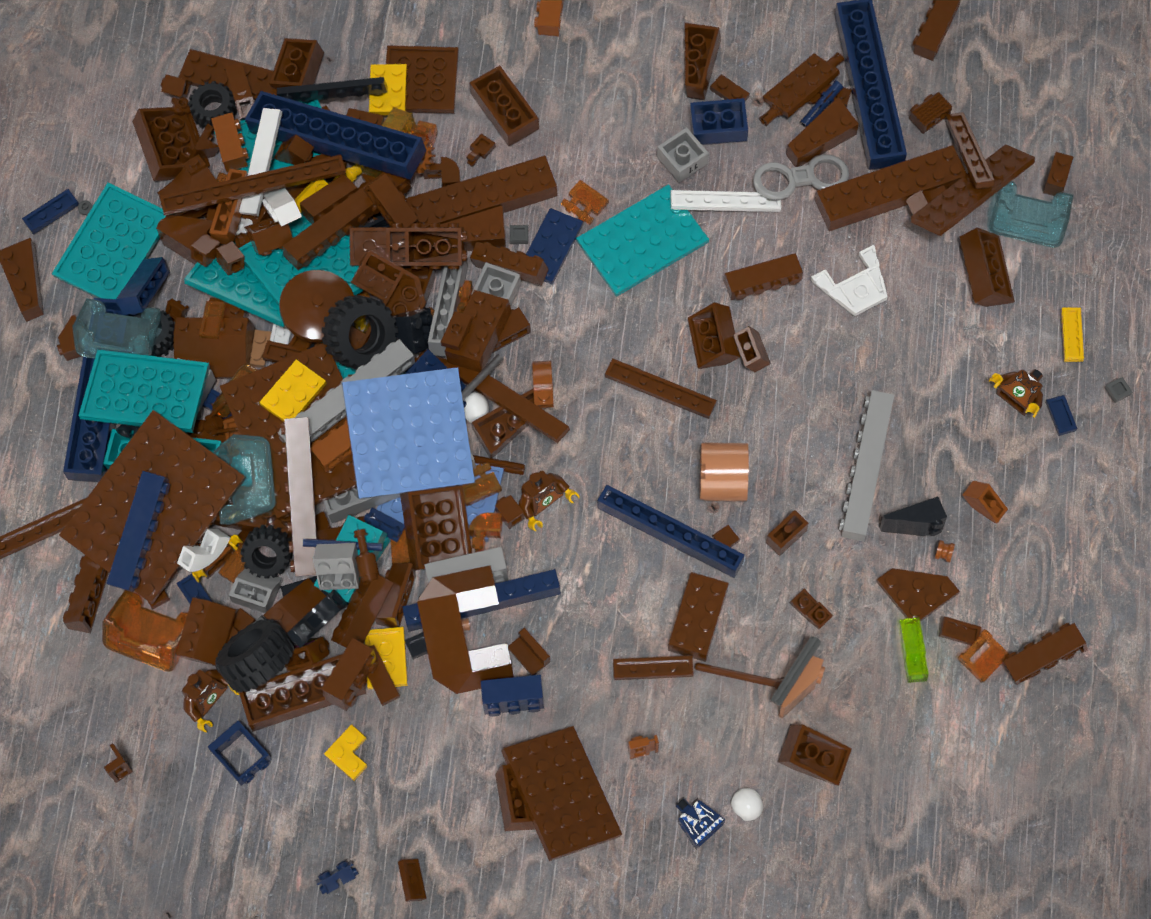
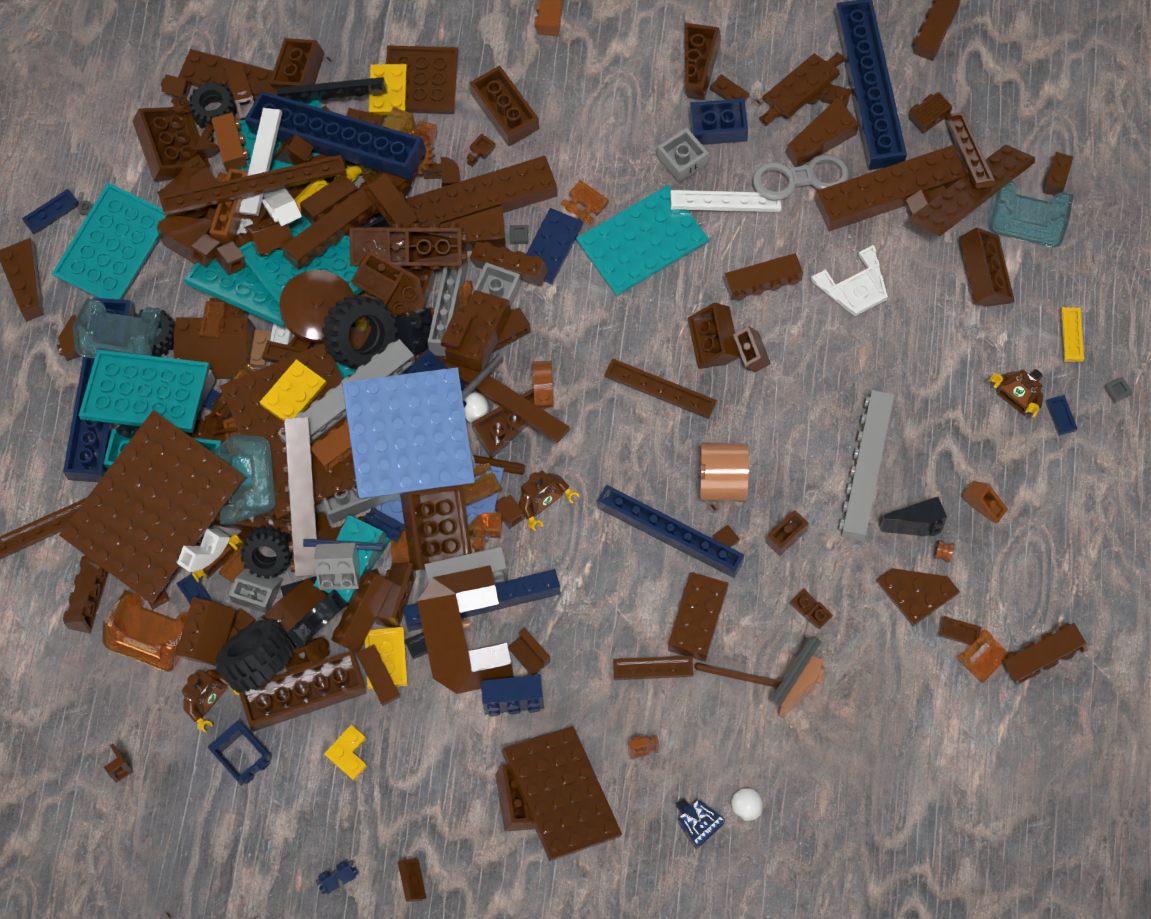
dark blue brick [106,471,170,592] -> none
dark blue brick [116,257,170,315] -> none
reddish brown tile [165,298,189,322] -> none
reddish brown brick [321,638,378,711] -> none
reddish brown piece [354,529,379,583] -> none
reddish brown slope [778,724,852,786] -> none
dark blue pin [800,80,844,128] -> none
clear neon green slope [899,618,929,683] -> none

